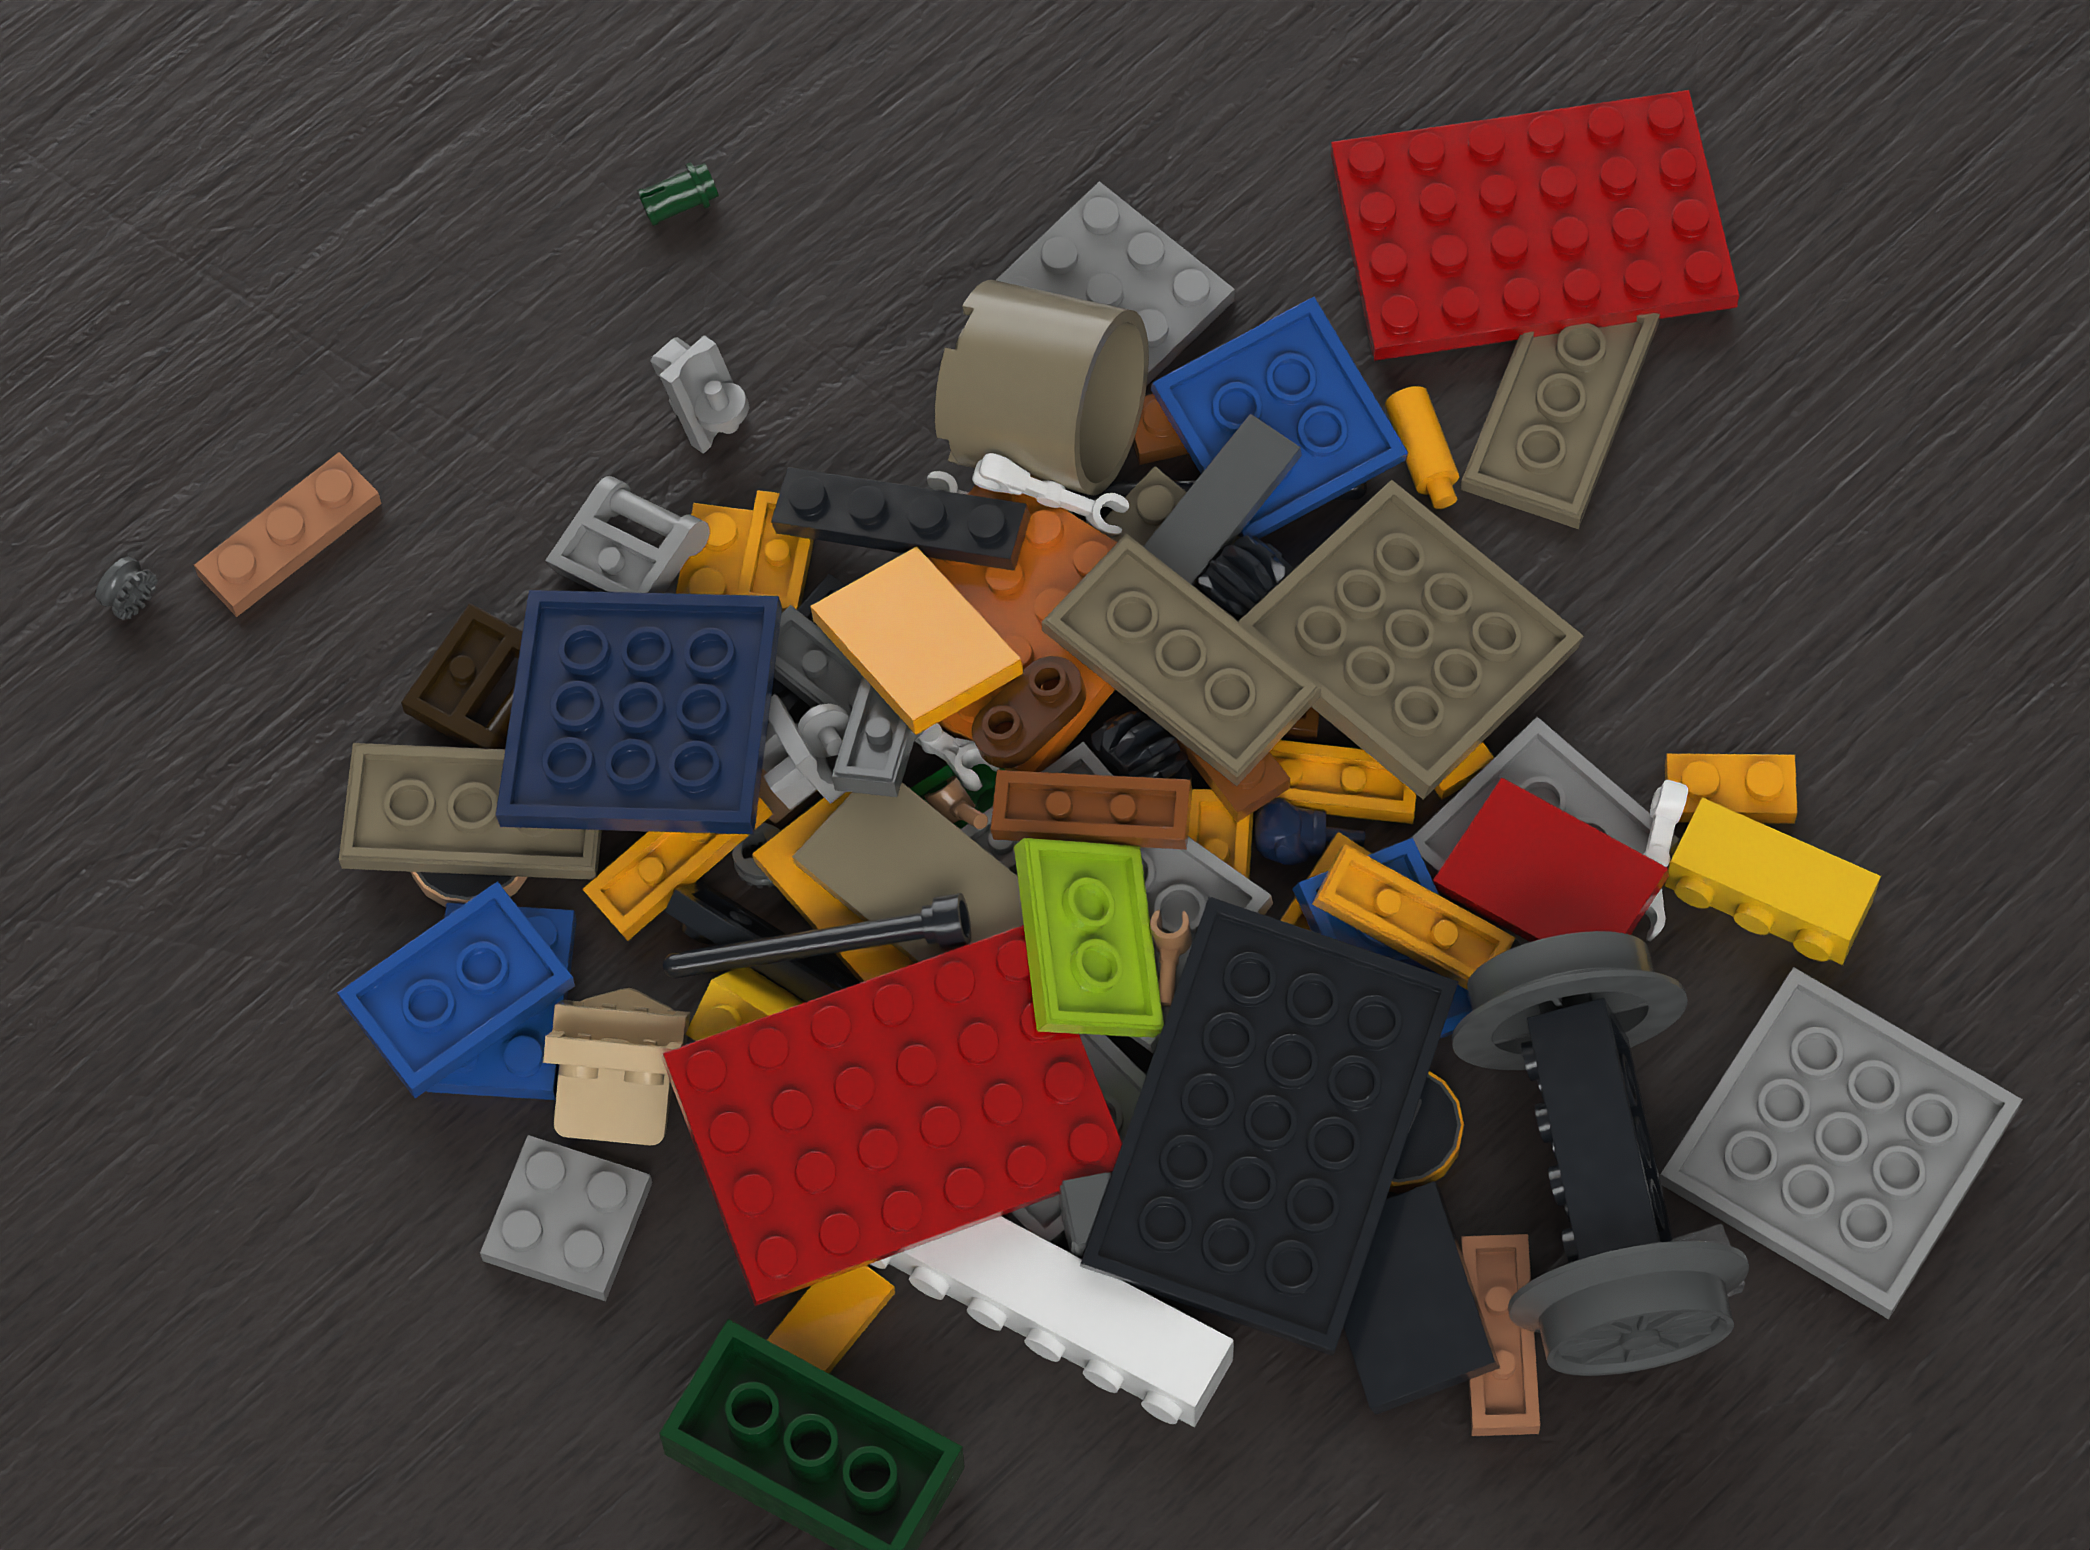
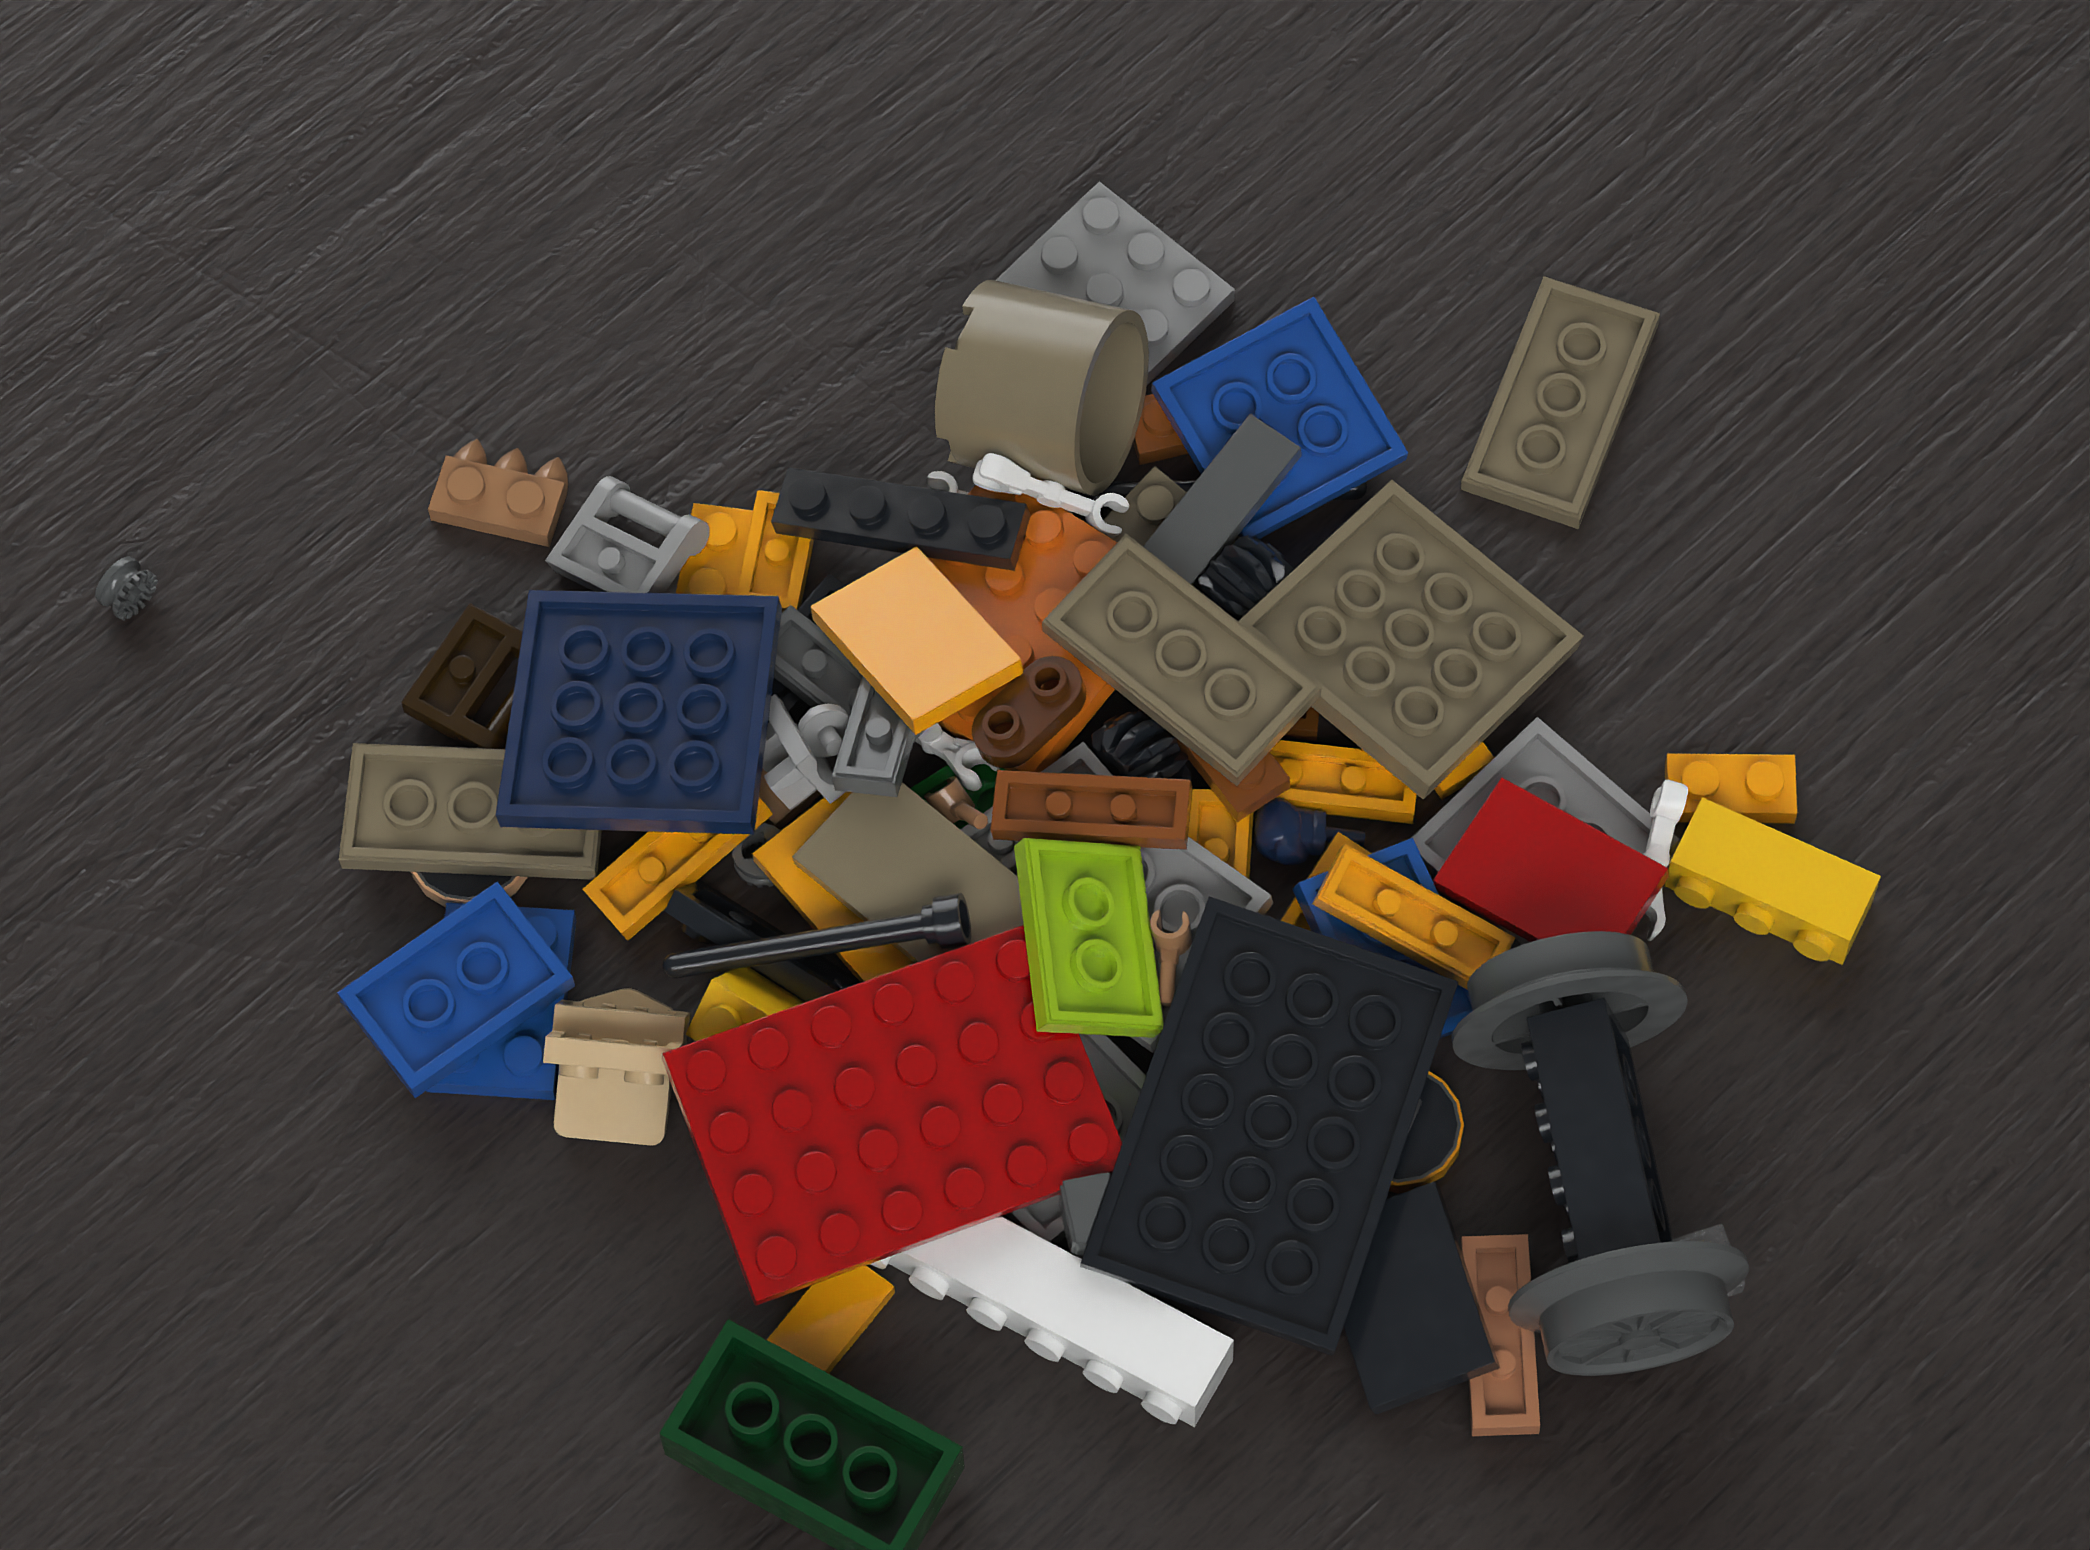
nougat plate [194,452,382,617] -> none
light grey plate [480,1135,652,1301] -> none
dark green pin [637,162,719,226] -> none
light grey hips [651,336,749,454] -> none
red plate [1331,90,1739,361] -> none
light orange cylinder [1385,386,1459,509] -> none
light grey plate [1660,967,2023,1319] -> none
none -> medium nougat plate [428,439,568,547]

